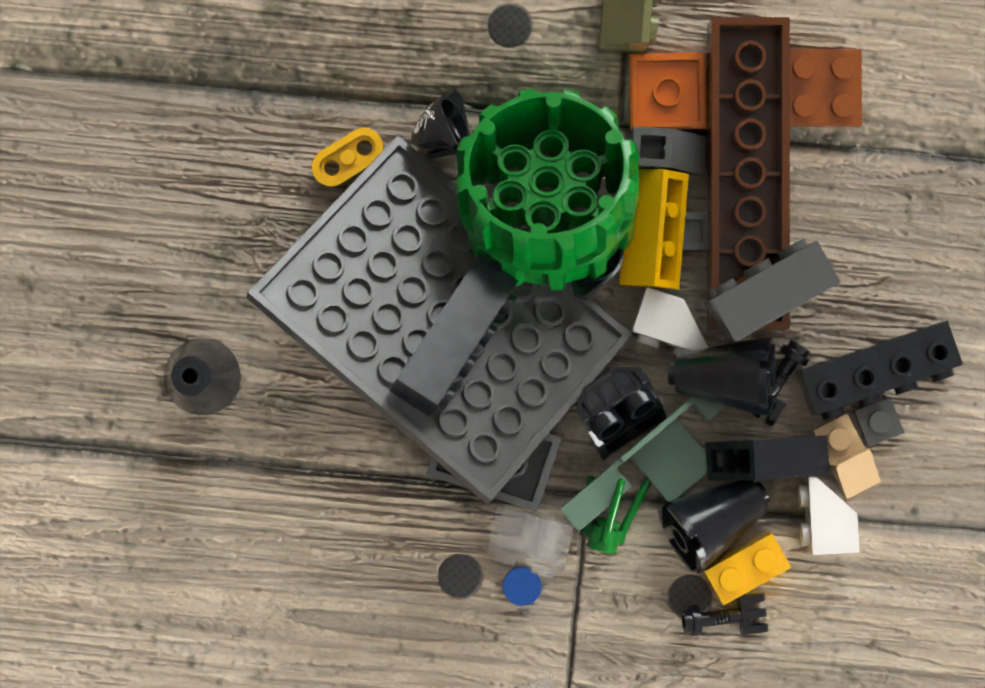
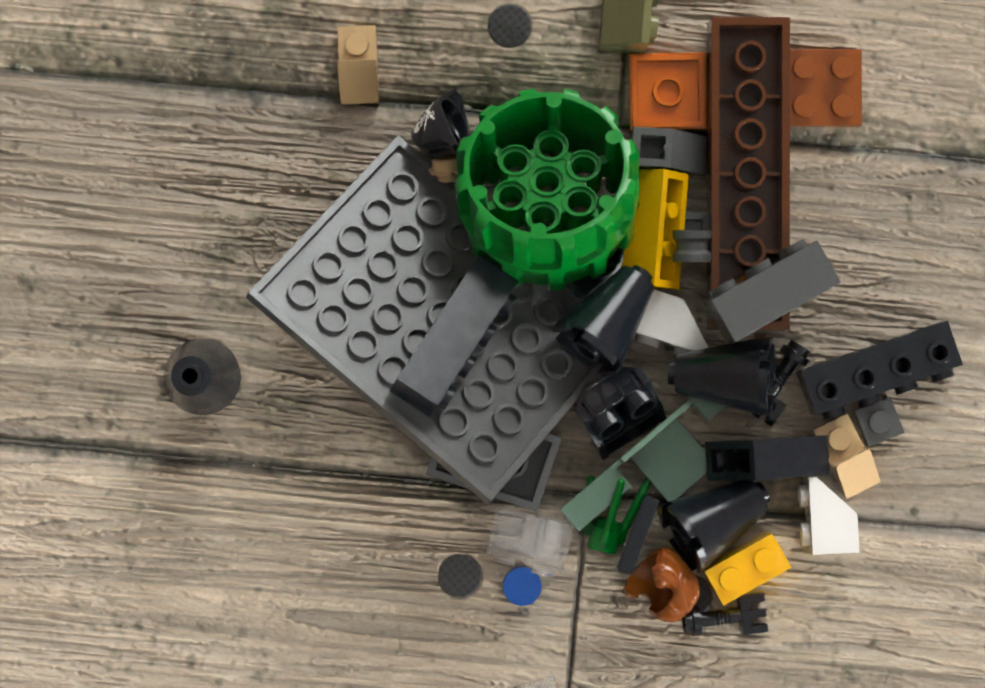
yellow plate [312,128,384,188] -> none
none -> tan slope [337,25,379,105]
none -> tan plate [429,155,458,183]
none -> black cone [552,265,655,377]
none -> black tile [617,495,660,575]
none -> dark orange hair [622,547,700,623]
none -> dark grey wheel [672,230,711,262]

